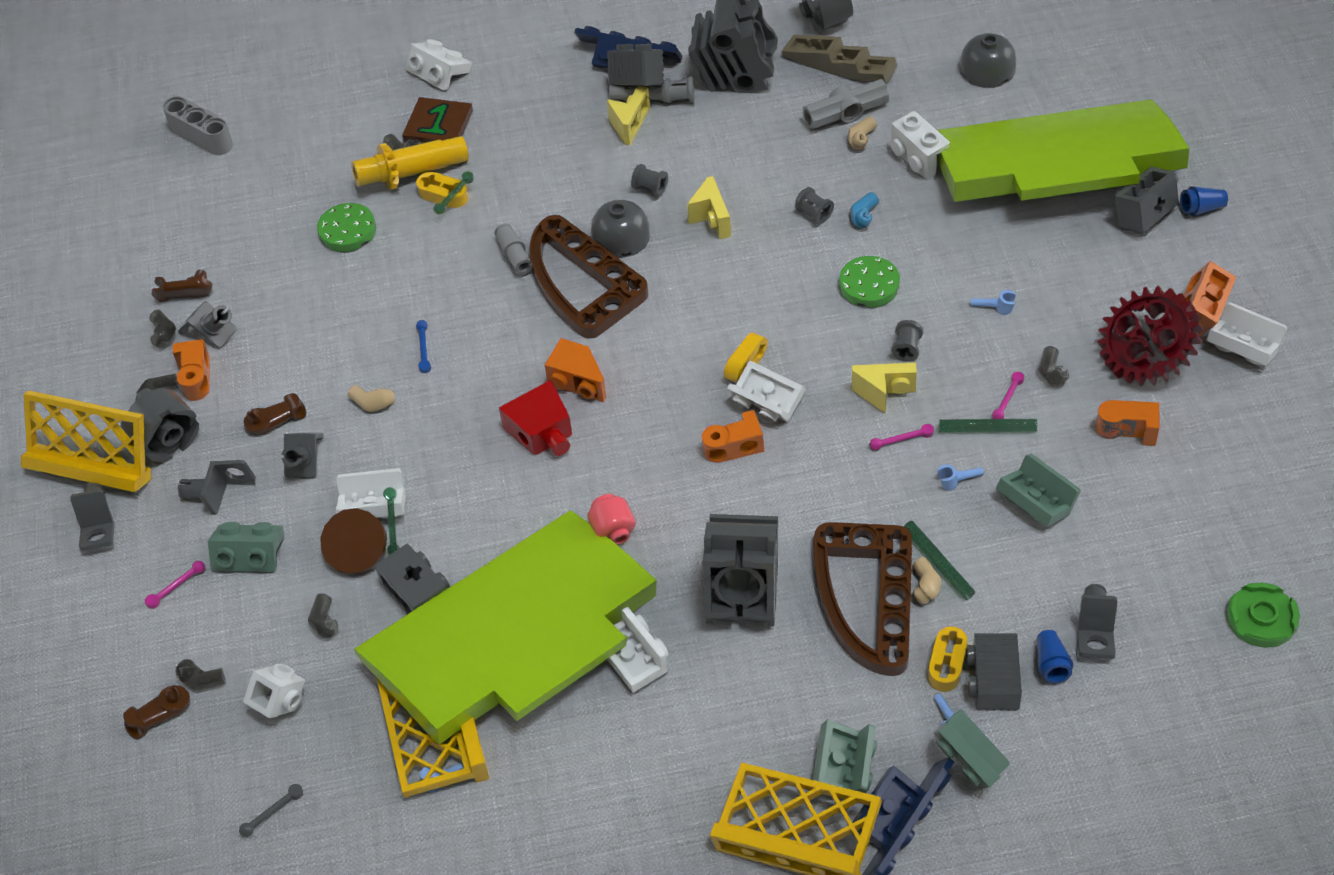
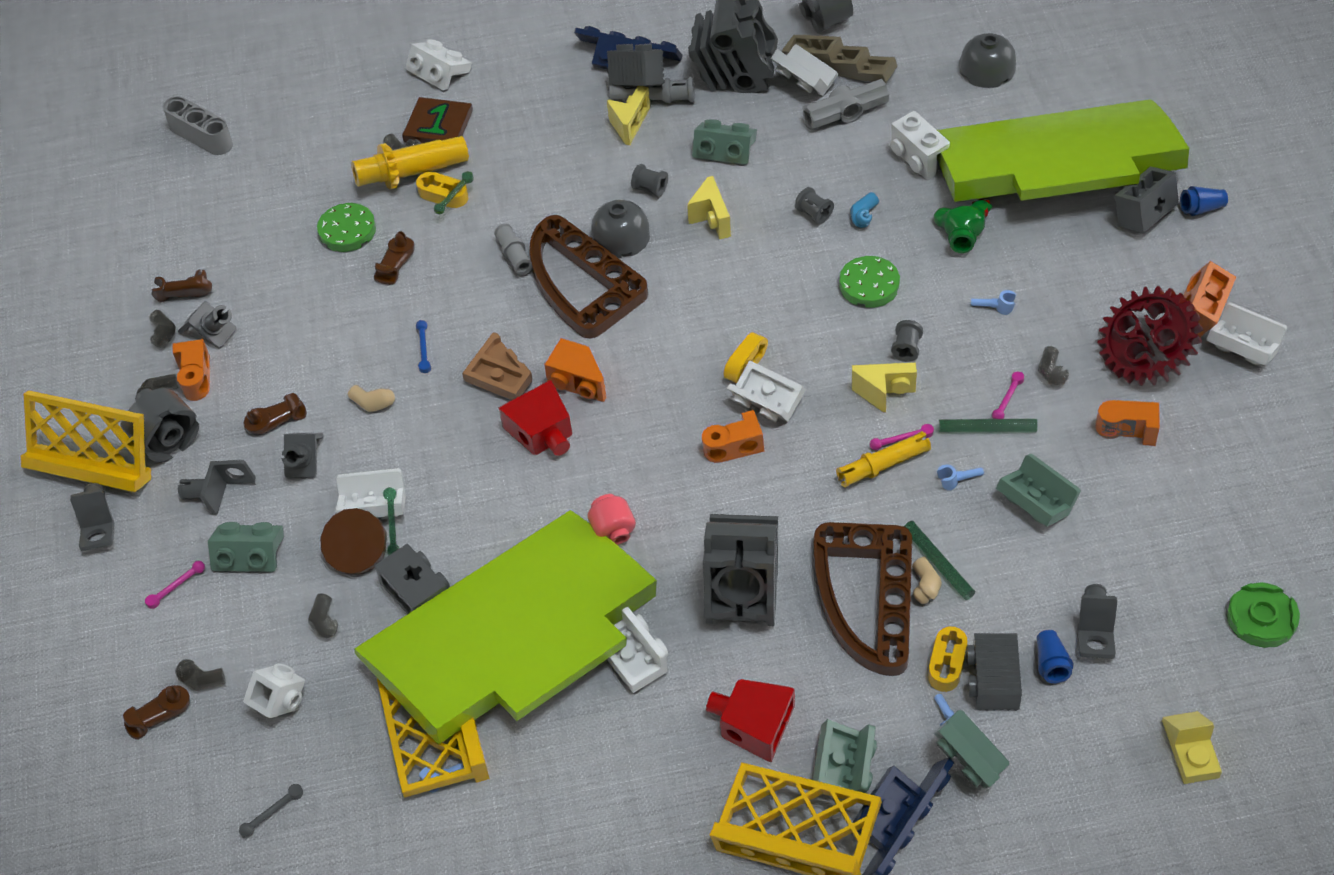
tan arm [848,116,877,150] -> none
none -> reddish brown piece [374,231,415,285]
none -> medium nougat wing [462,332,533,400]
none -> sand green bracket [692,119,757,165]
none -> red torso [706,679,795,762]
none -> white bracket [771,44,838,97]
none -> yellow pin [836,431,931,488]
none -> green animal [934,199,992,253]
none -> light yellow slope [1162,711,1222,784]

